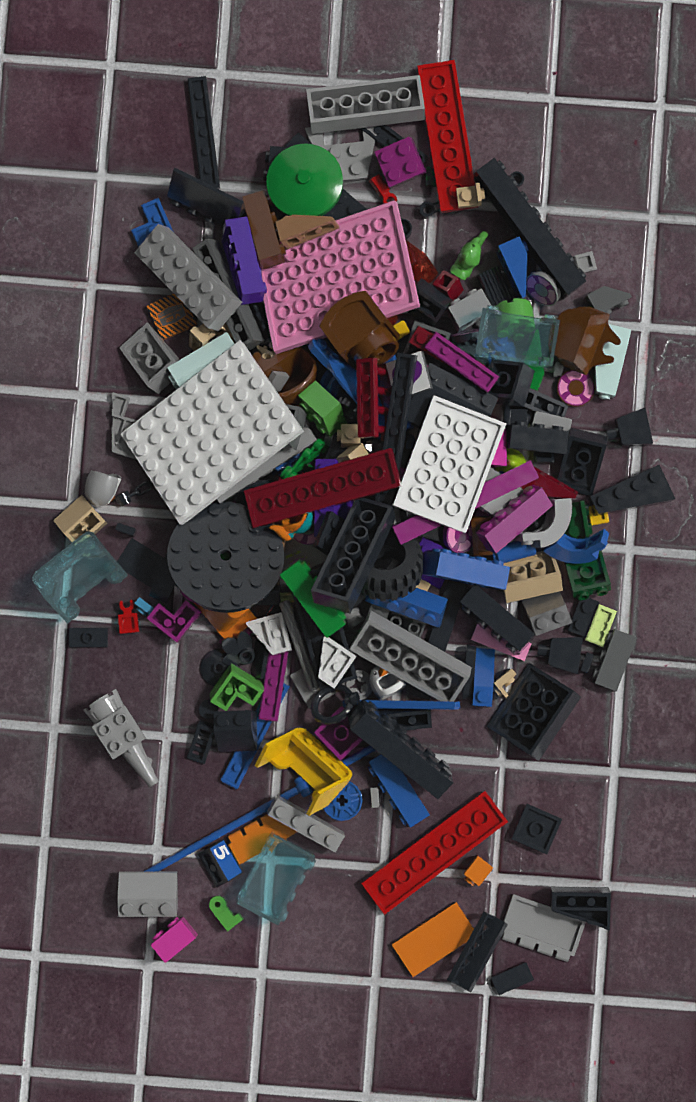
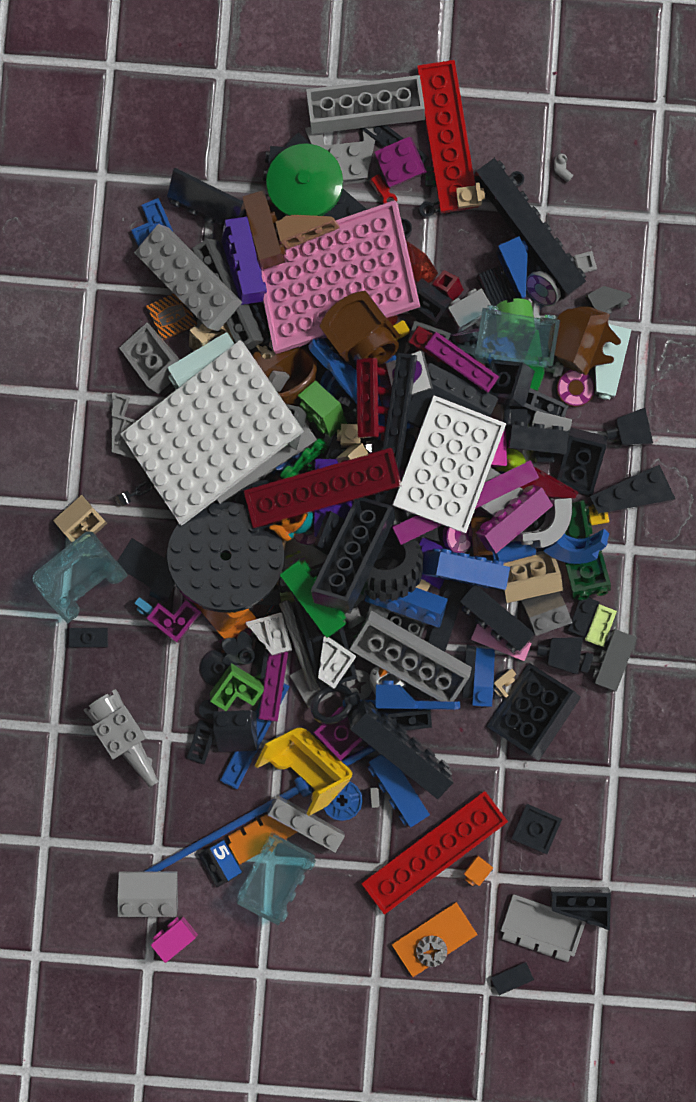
light grey piece [85,470,122,507] -> none
black tile [115,523,137,537] -> none
red plate [118,600,139,634] -> none
black tile [187,76,220,189] -> none
bright green leg [209,895,244,932] -> none
black fence [447,911,508,992] -> none
bright green animal [450,231,488,280] -> none
none -> blue slope [376,680,418,709]
none -> light grey gear [416,935,447,967]
none -> light grey arm [554,154,574,183]

